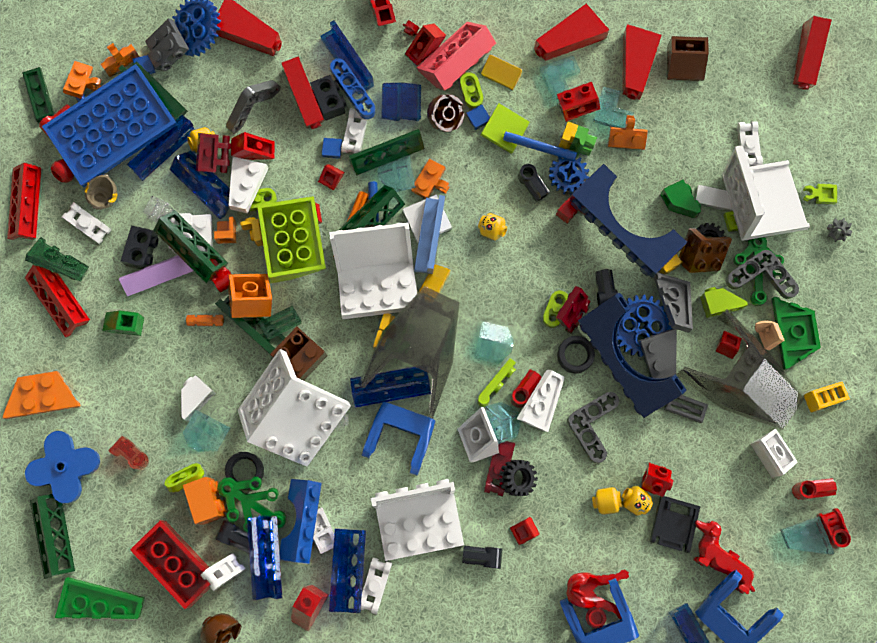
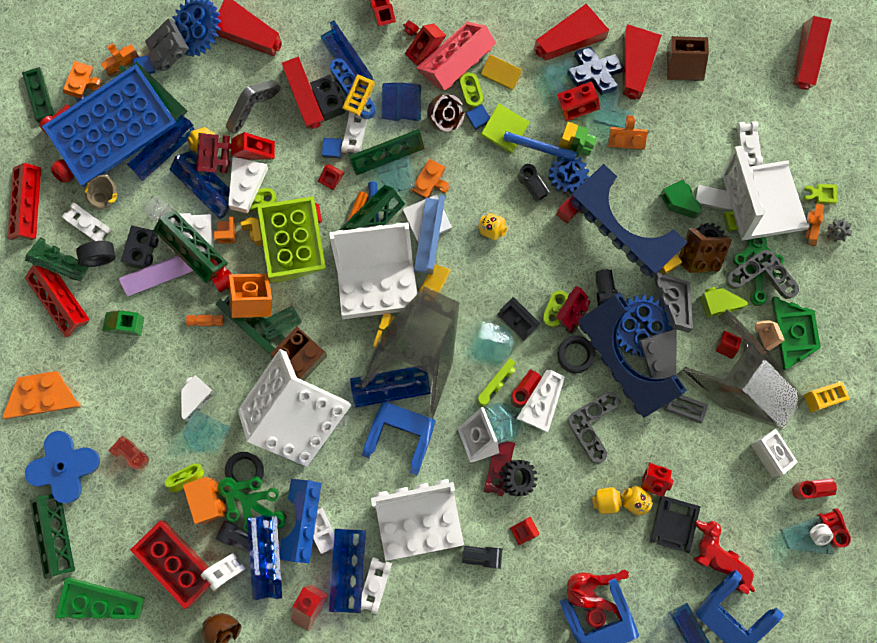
none -> black tyre [76,241,116,267]
none -> yellow slope [342,74,375,116]
none -> black hinge [497,297,541,341]
none -> plate [567,46,624,95]
none -> orange plate [806,204,824,246]
none -> white tile [810,524,833,546]

